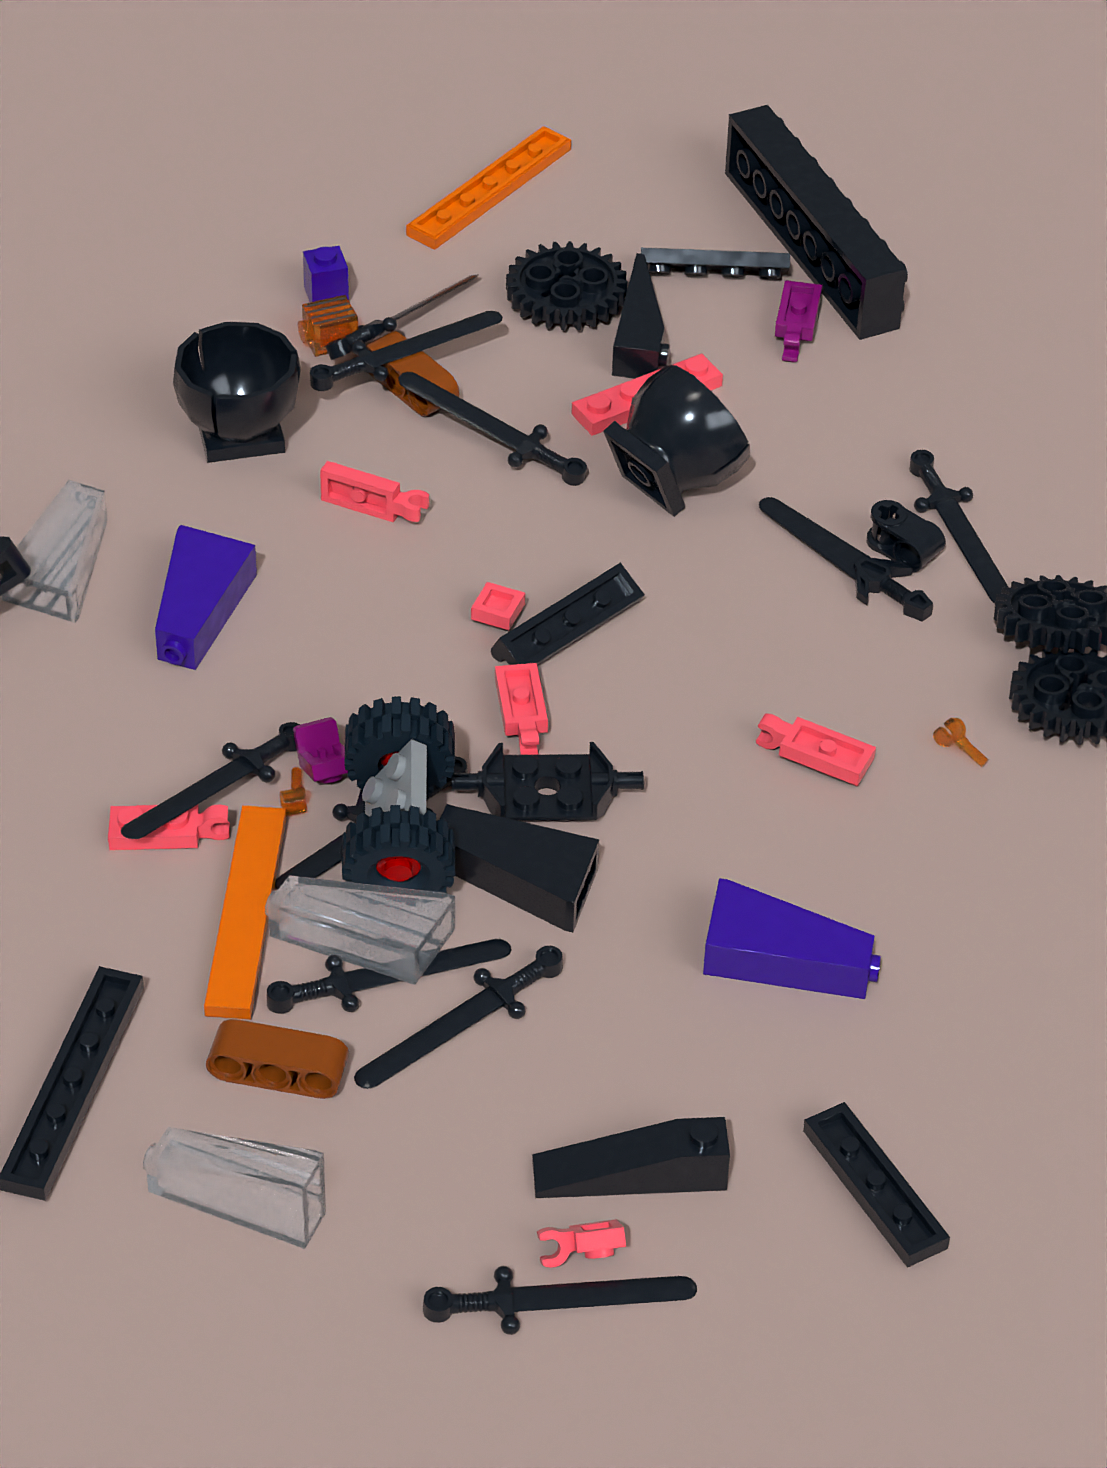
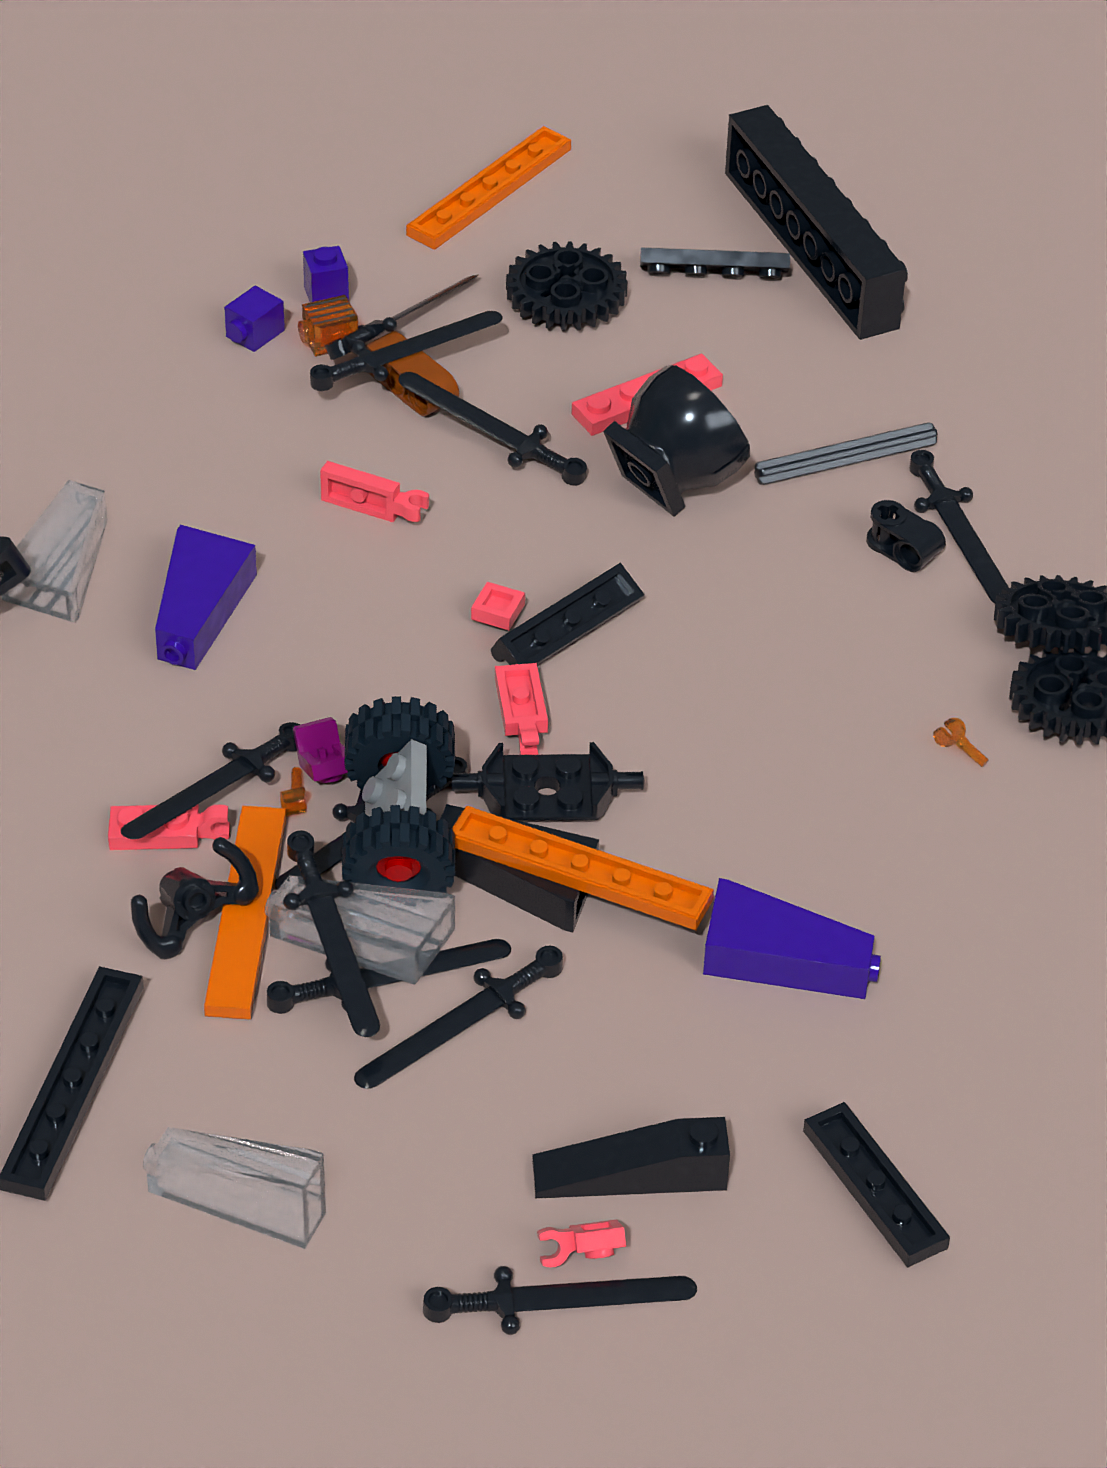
black plate [173,322,301,463] -> none
dark orange beam [206,1019,349,1099] -> none
black slope [612,253,670,379] -> none
coral plate [756,713,876,786] -> none
black sword [759,497,933,622] -> none
magenta plate [775,280,822,362] -> none
none -> black piece [131,837,259,959]
none -> dark purple brick [224,285,285,352]
none -> black sword [283,830,380,1037]
none -> orange tile [452,806,714,930]
none -> axle [754,422,938,485]

